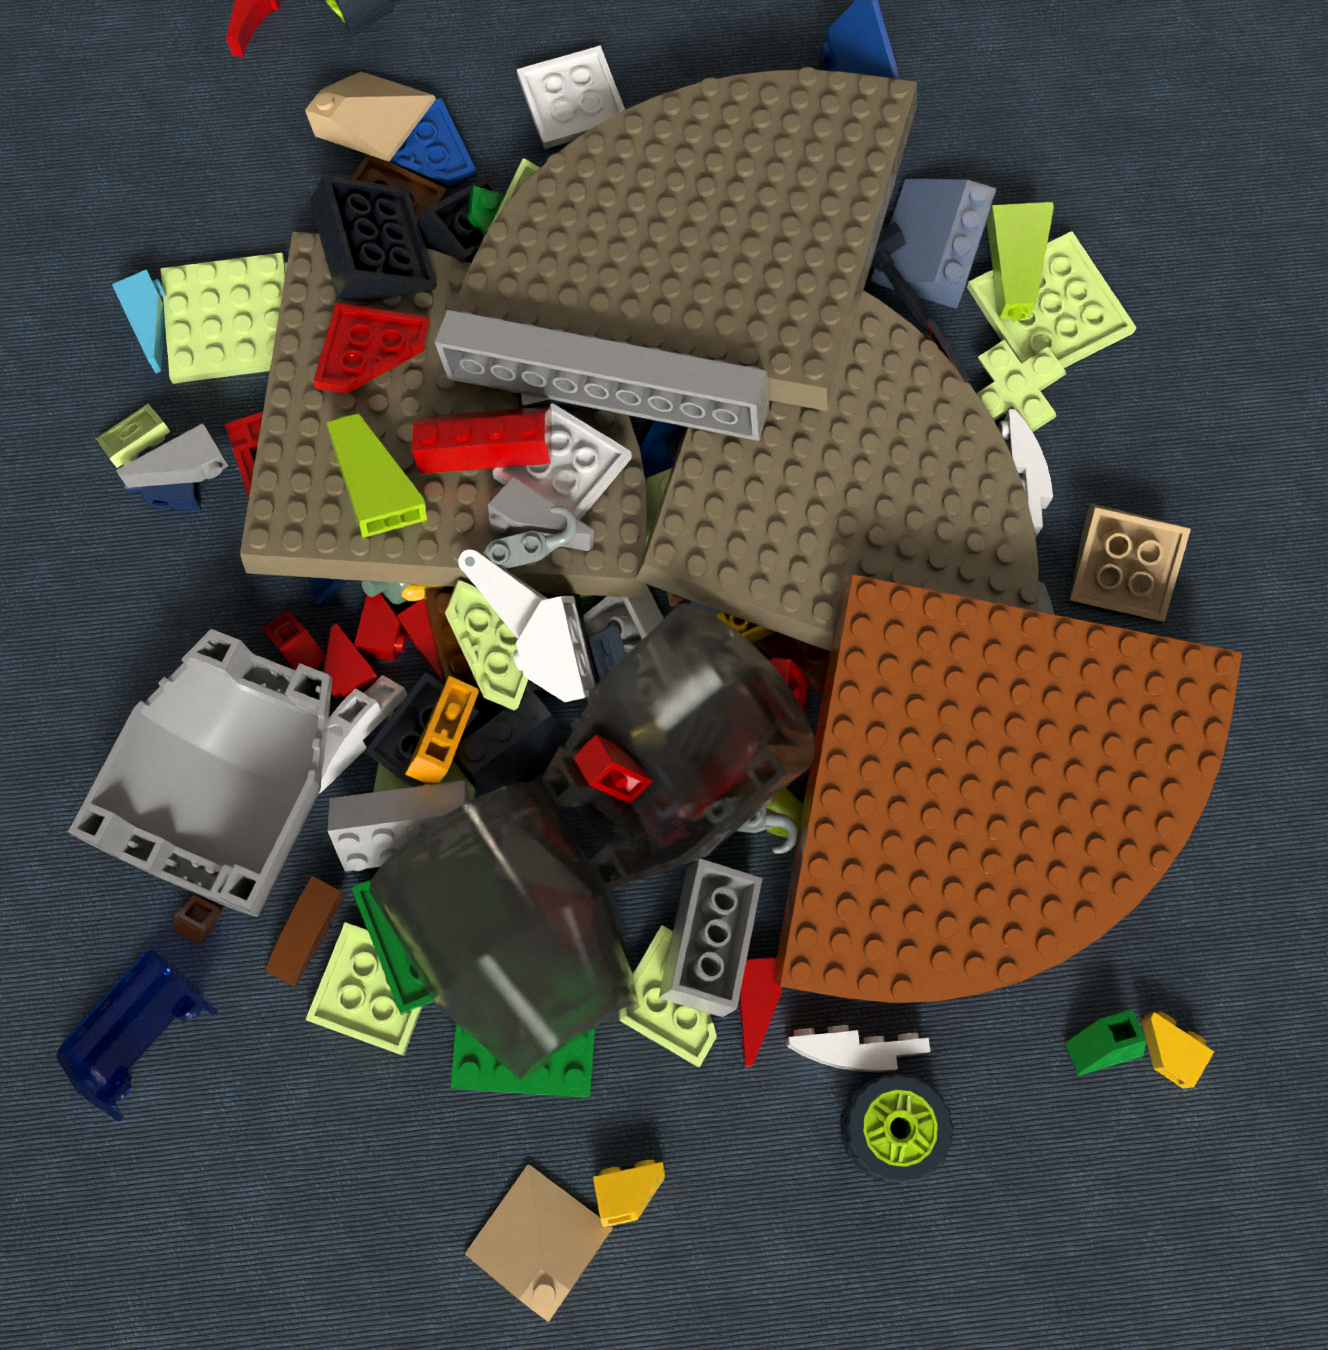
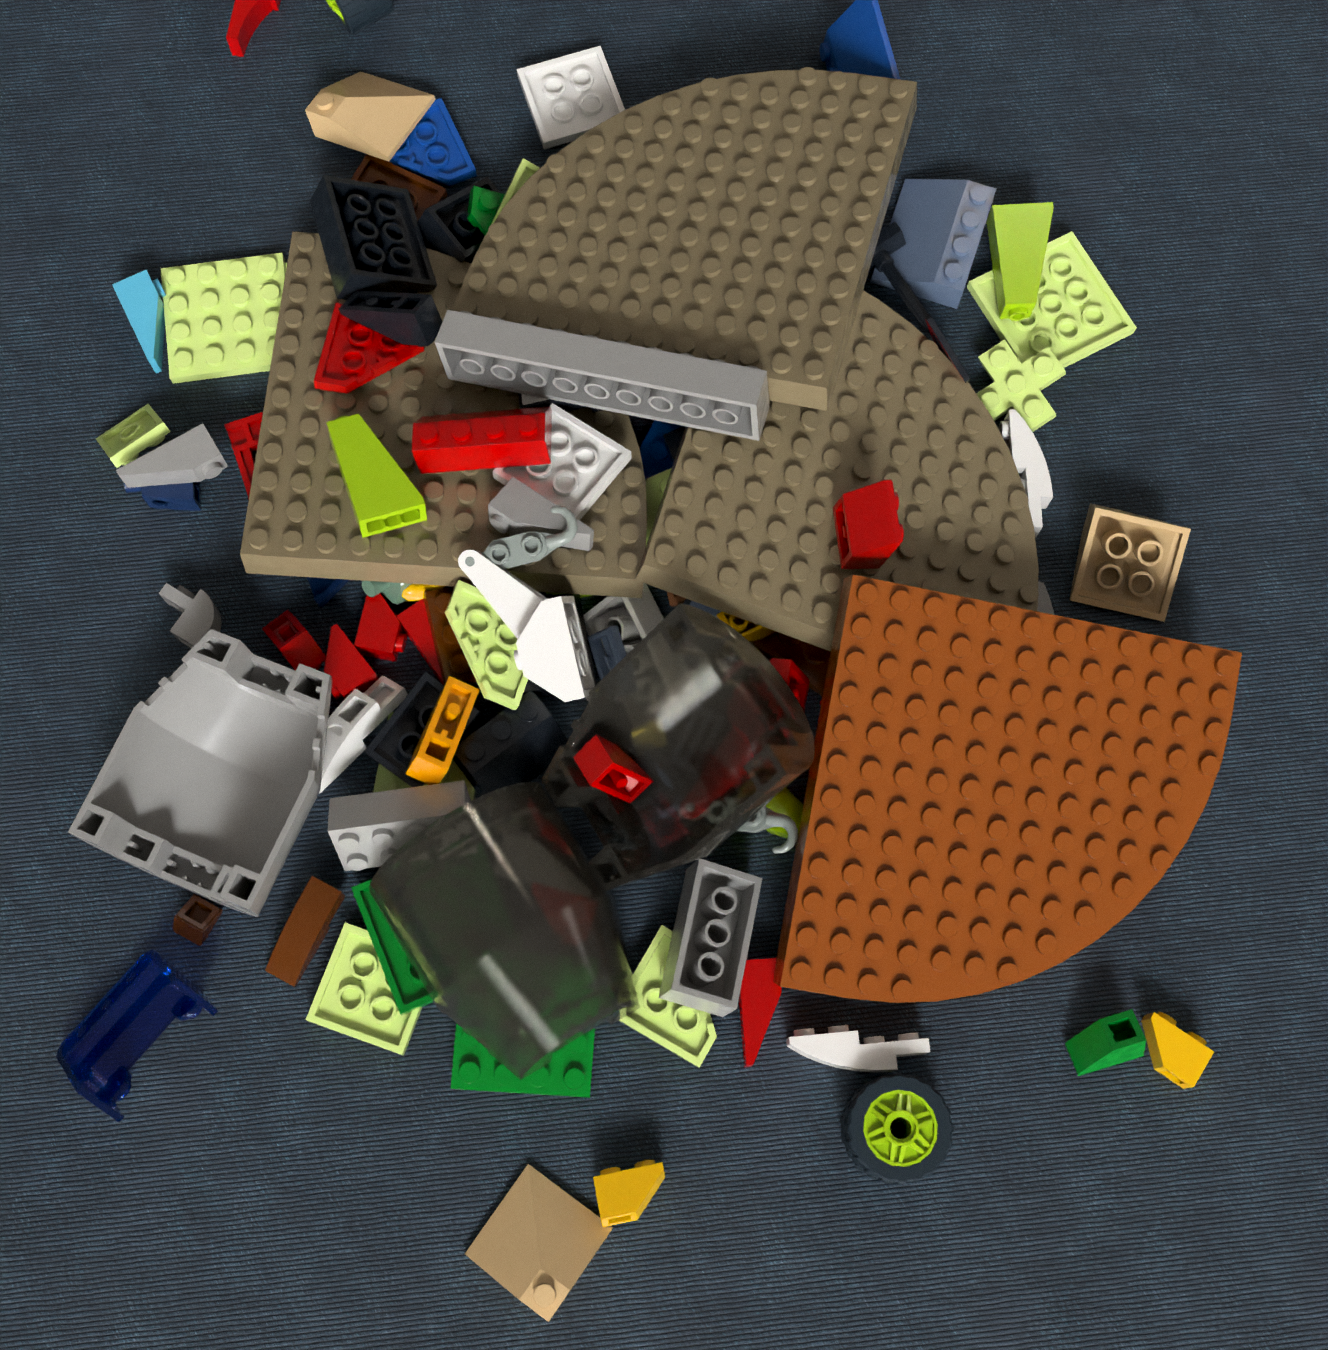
none -> light grey brick [159,583,222,649]
none -> black slope [339,290,443,347]
none -> red slope [833,480,904,569]

